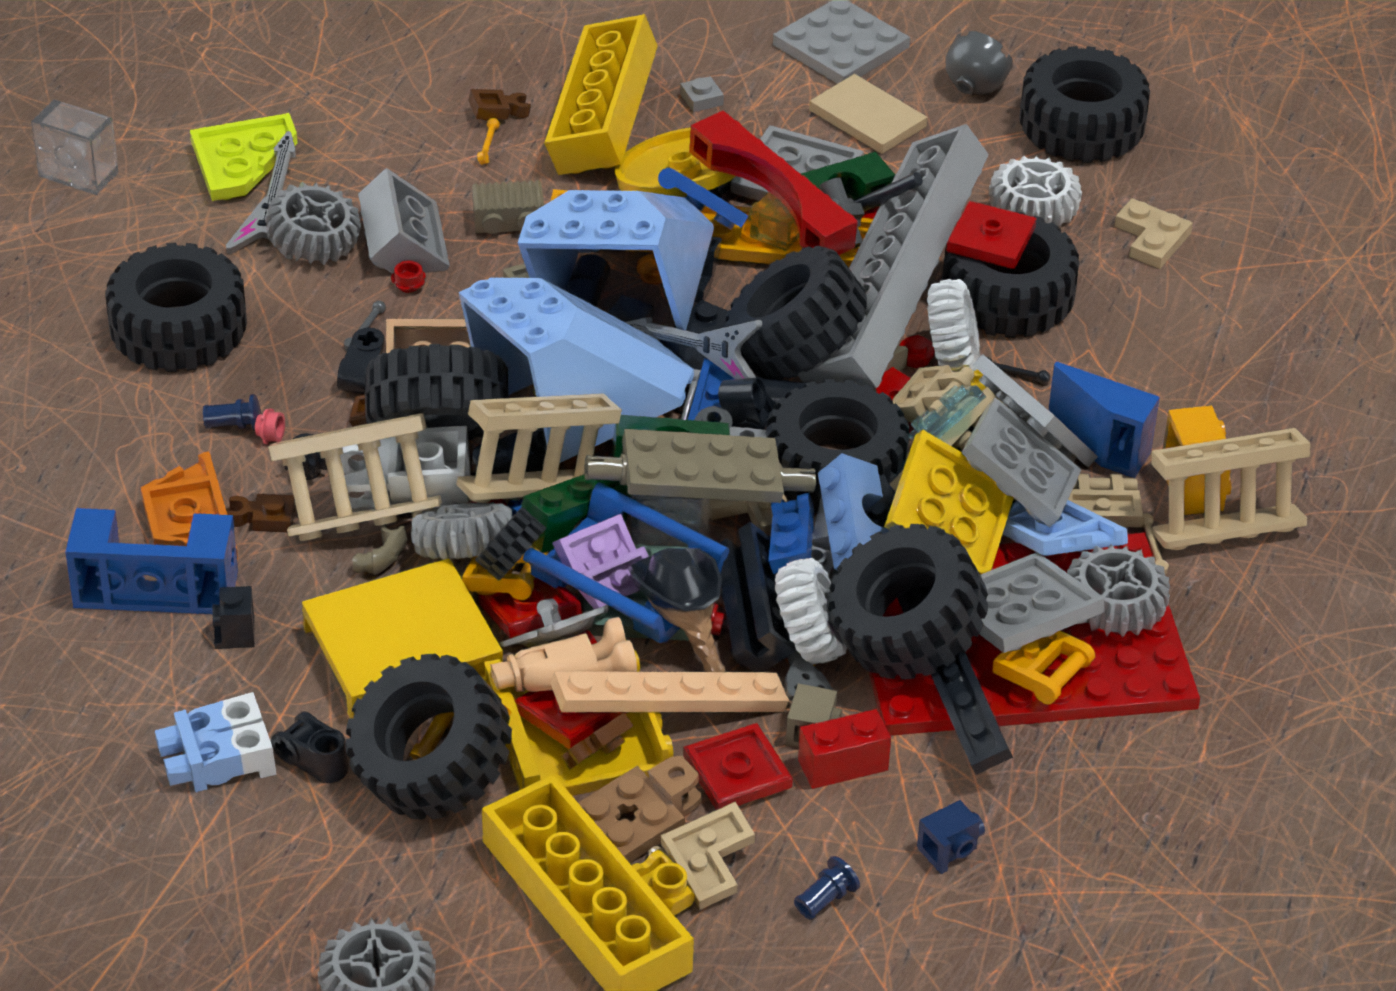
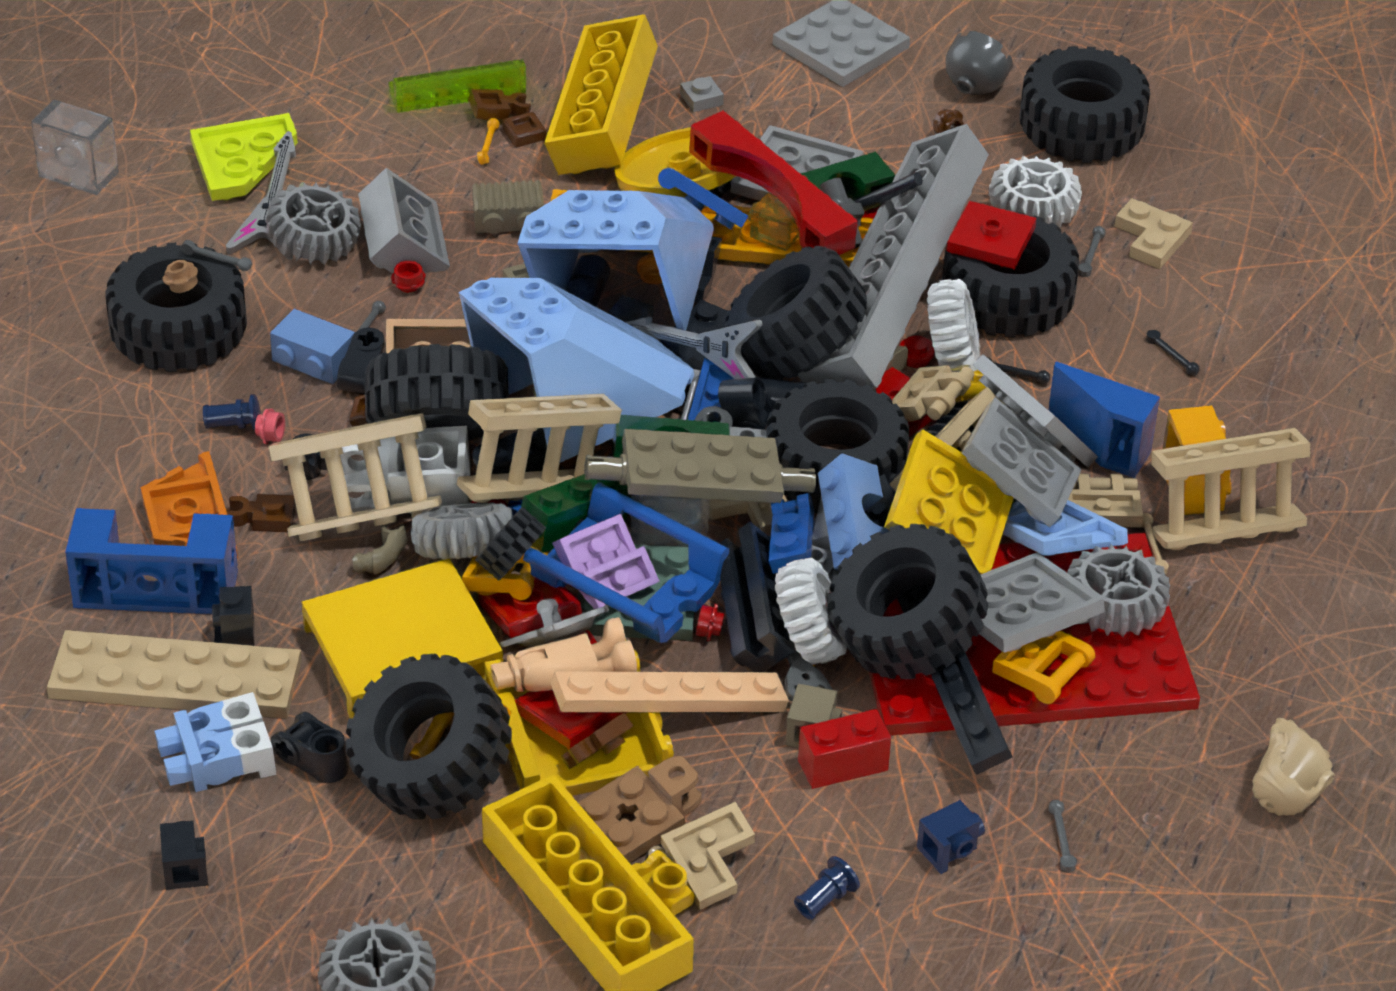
black hat [627,548,725,672] -> none
red plate [683,723,793,810] -> none
tan tile [809,74,928,154] -> none
clear light blue plate [908,385,986,442] -> none
none -> tan plate [47,630,302,719]
none -> black brick [160,820,208,890]
none -> medium nougat plate [163,260,198,293]
none -> dark grey hinge [180,240,252,271]
none -> medium blue brick [270,309,355,384]
none -> clear neon green fence [388,59,526,113]
none -> reddish brown tile [503,112,547,148]
none -> reddish brown plate [933,109,964,134]
none -> dark grey hinge [1048,799,1077,873]
none -> dark grey hinge [1078,226,1106,277]
none -> black hinge [1146,330,1200,376]
none -> tan piece [1252,718,1335,816]

